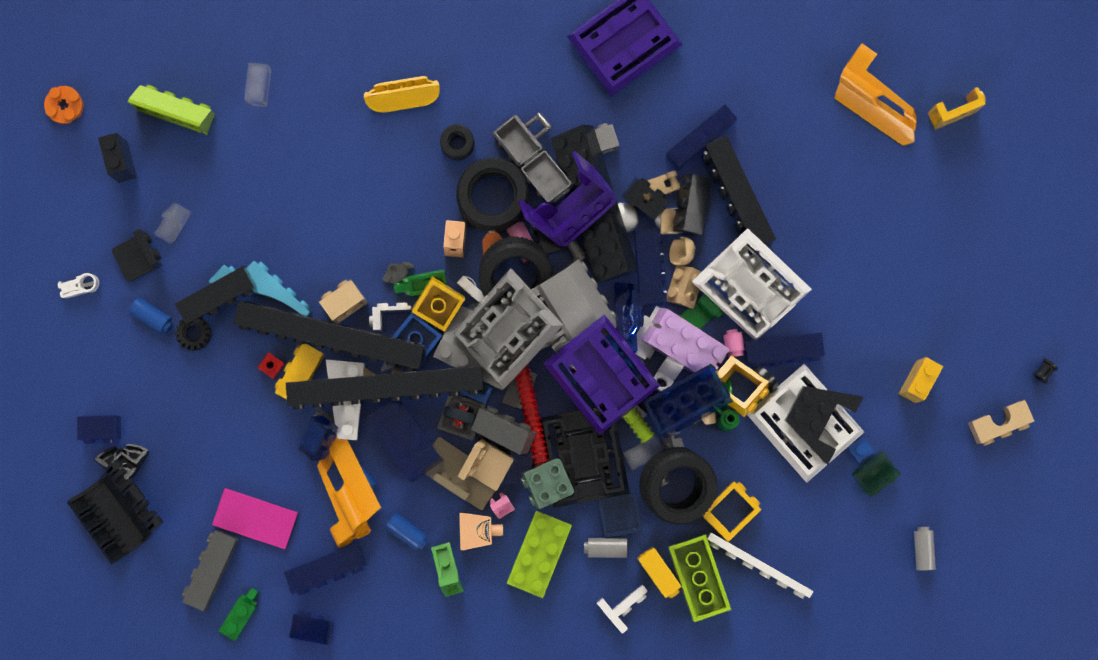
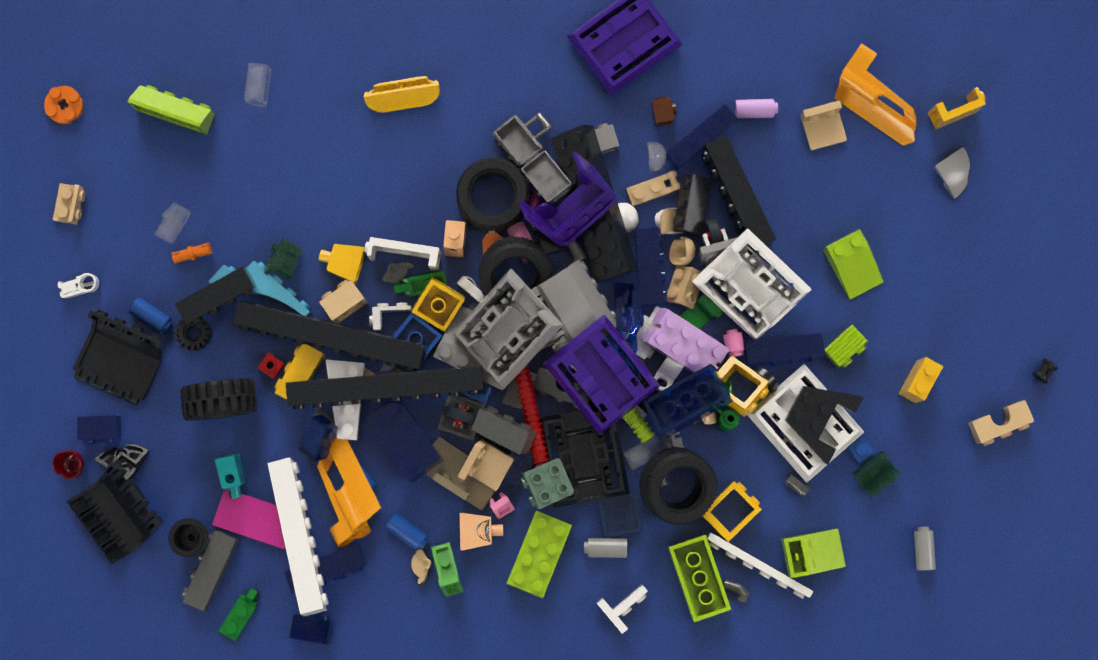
black brick [98,133,137,183] -> none
black bracket [112,229,162,282] -> none
black tyre [440,124,475,161] -> none
black brick [622,177,668,220] -> none
yellow window [637,547,682,599] -> none
none -> dark red hair [52,450,85,479]
none -> tan bracket [53,183,85,225]
none -> black hinge [73,309,165,406]
none -> black piece [168,518,209,558]
none -> orange pin [172,242,212,264]
none -> black tyre [180,378,258,421]
none -> teal torso [215,452,245,499]
none -> clear green bracket [264,238,303,280]
none -> white brick [267,457,329,617]
none -> yellow torso [318,244,366,285]
none -> white panel [365,237,441,271]
none -> tan piece [411,549,432,584]
none -> magenta pin [529,191,544,209]
none -> dark grey arch [533,365,592,409]
none -> clear hair [647,142,667,171]
none -> reddish brown brick [651,96,677,127]
none -> light grey plate [699,219,738,266]
none -> dark grey arm [723,579,749,603]
none -> lavender brick [735,99,778,119]
none -> lime slope [781,528,846,578]
none -> dark grey pin [784,474,810,497]
none -> tan bracket [800,100,847,151]
none -> lime brick [822,324,868,368]
none -> lime slope [823,229,884,300]
none -> light grey brick [933,147,970,199]

